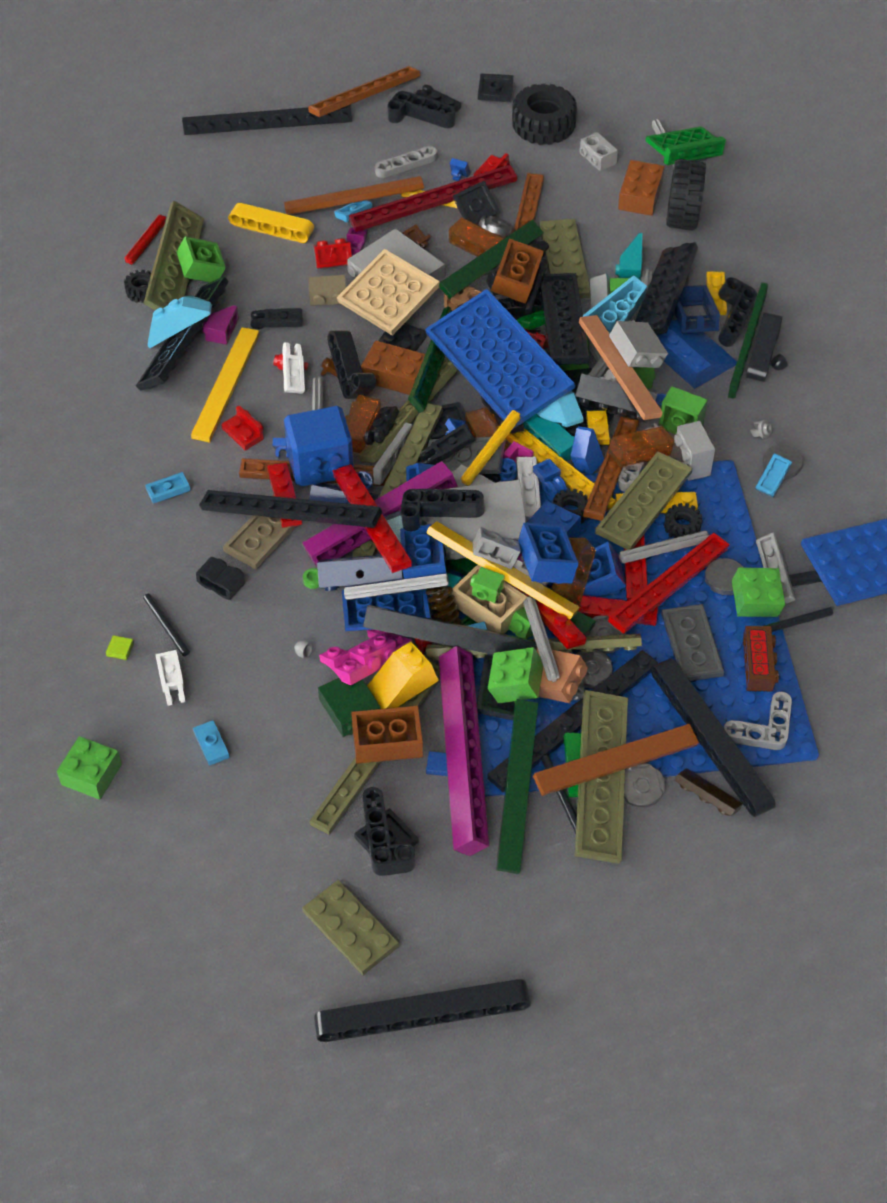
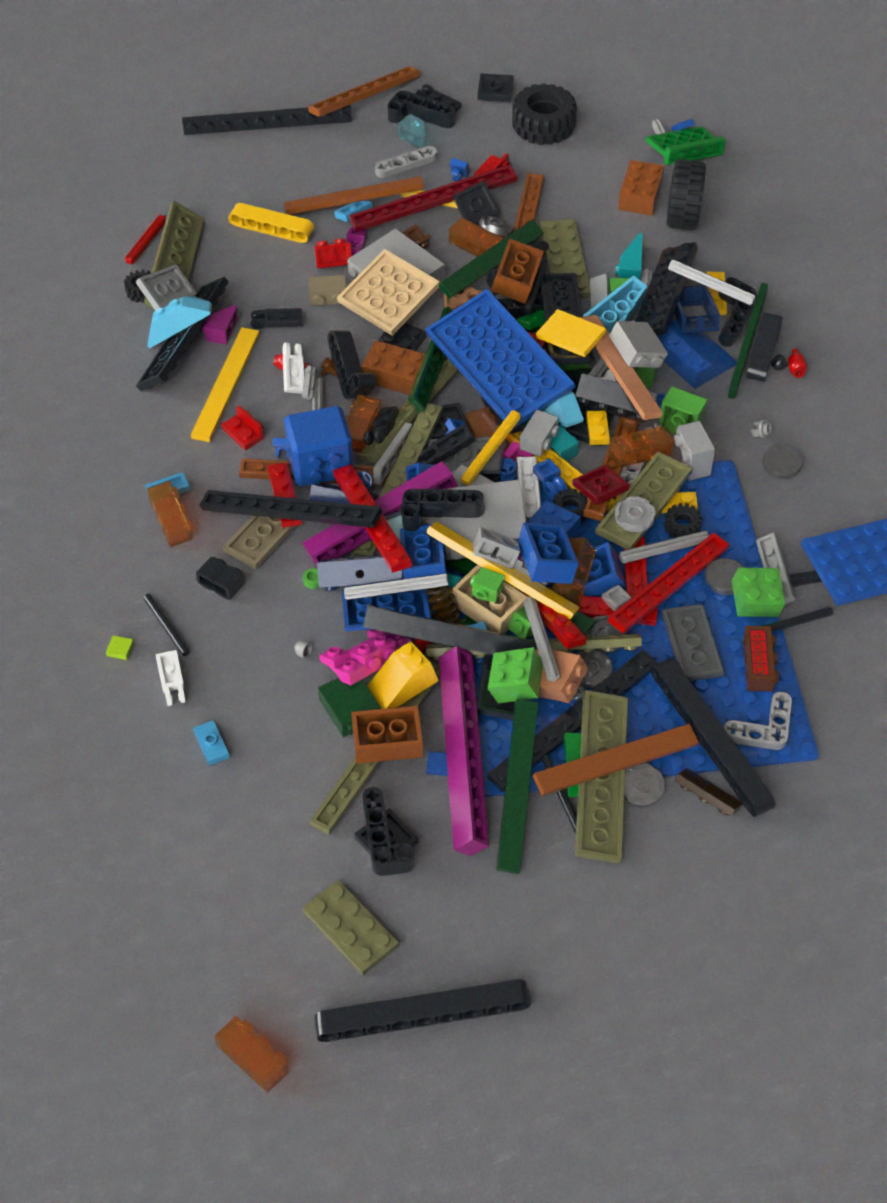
bright green brick [57,736,122,800] -> none
bright green brick [176,236,226,282] -> none
blue slope [570,426,604,475] -> none
light grey brick [580,132,618,171] -> none
dark azure plate [755,453,792,498] -> none
none -> light grey plate [136,264,197,310]
none -> clear orange brick [147,481,195,547]
none -> clear orange brick [214,1016,289,1094]
none -> light grey axle [302,365,316,401]
none -> clear light blue slope [397,114,426,149]
none -> light grey brick [520,410,560,457]
none -> yellow tile [536,309,606,357]
none -> dark red tile [573,465,630,505]
none -> light grey tile [602,584,631,612]
none -> light grey tile [615,496,656,532]
none -> axle [668,260,755,305]
none -> blue tile [671,119,695,131]
none -> red plant [788,348,808,378]

